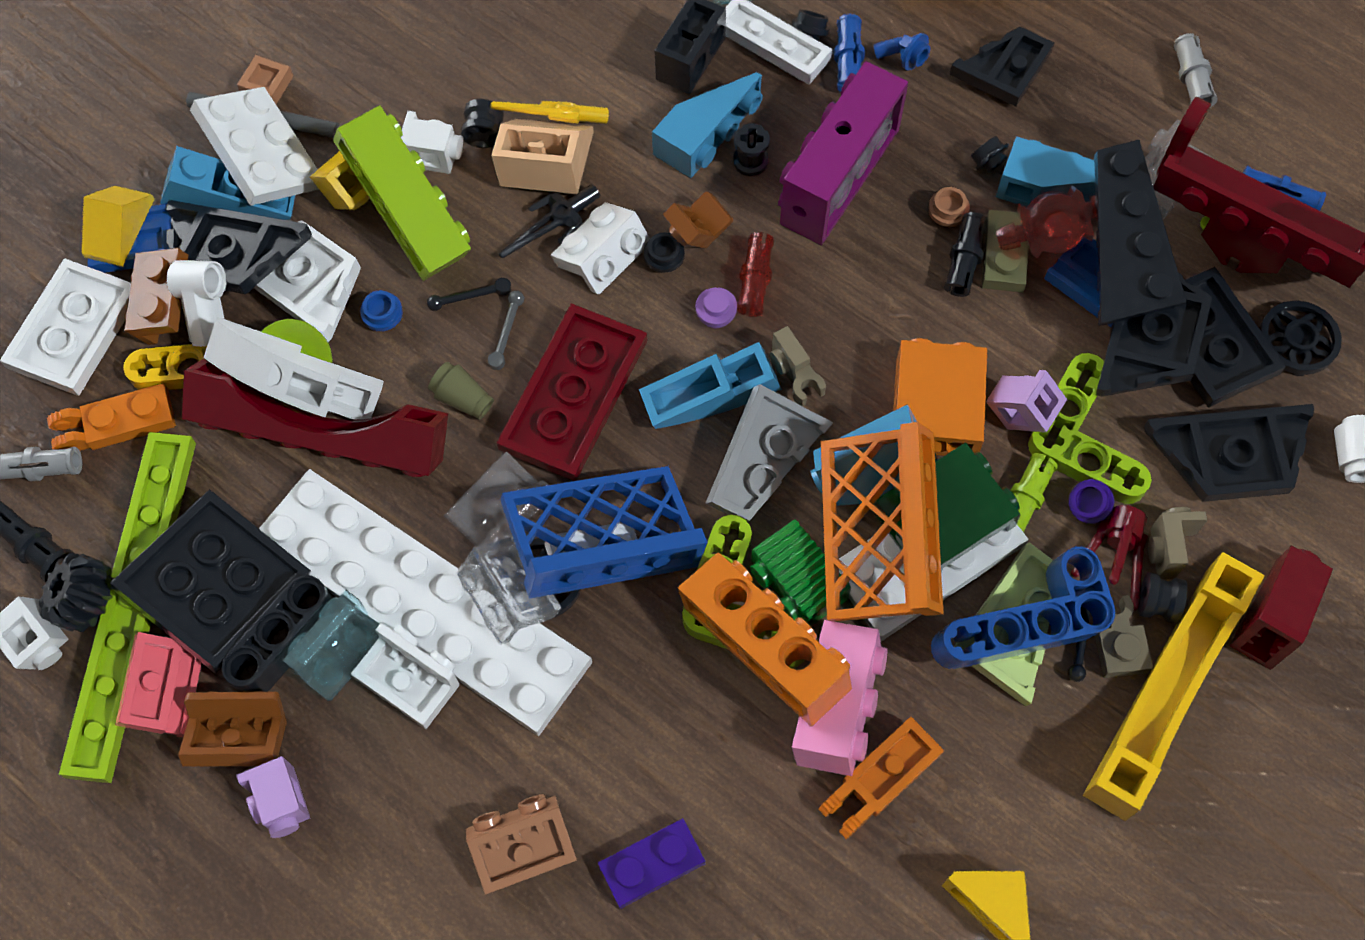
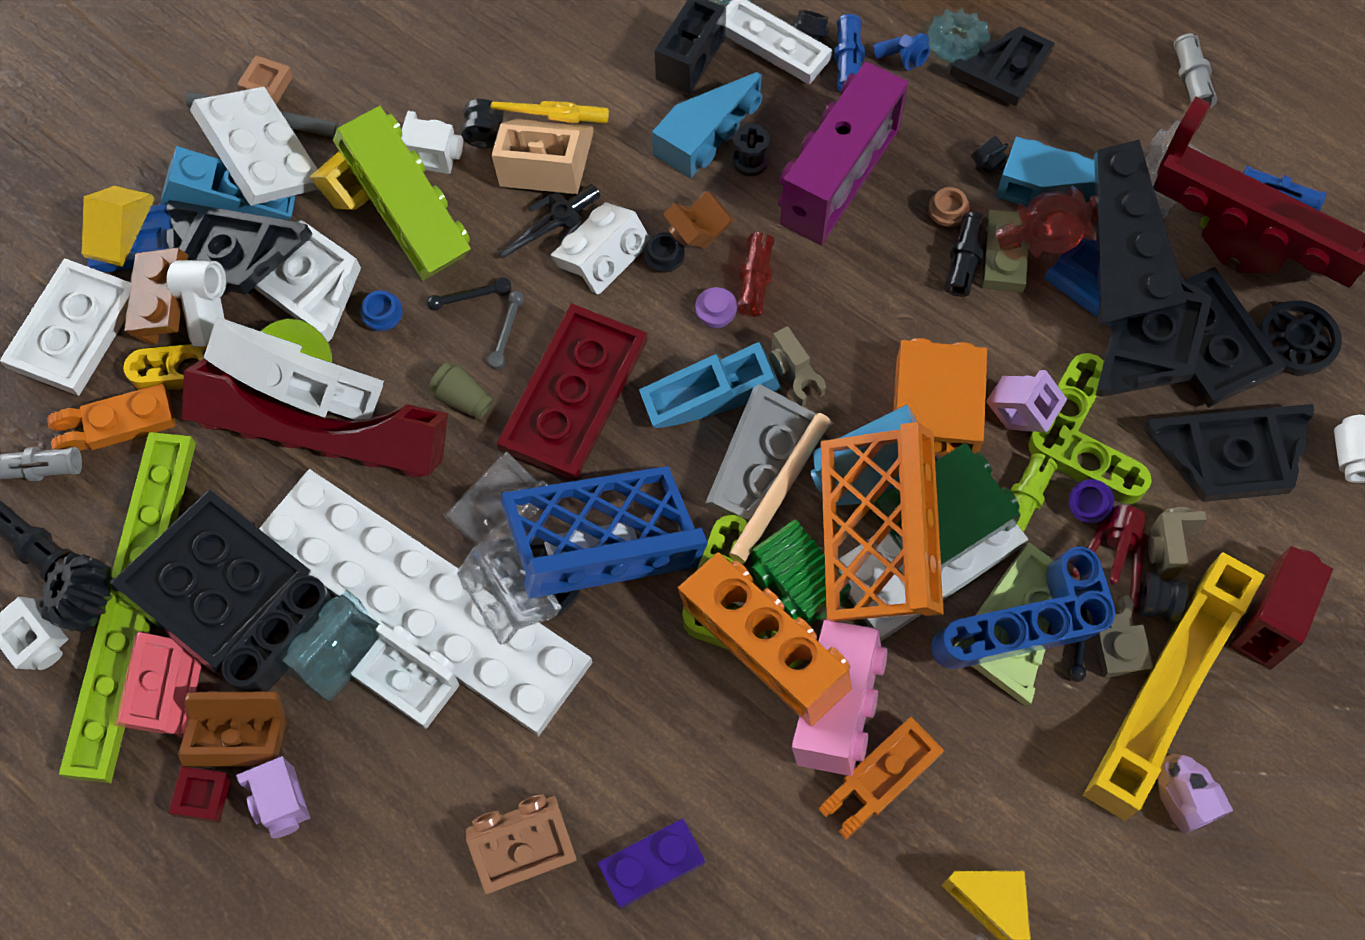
none -> dark red plate [168,766,232,823]
none -> light nougat bar [729,413,831,564]
none -> clear light blue gear [928,8,990,62]
none -> lavender rock [1157,753,1233,834]

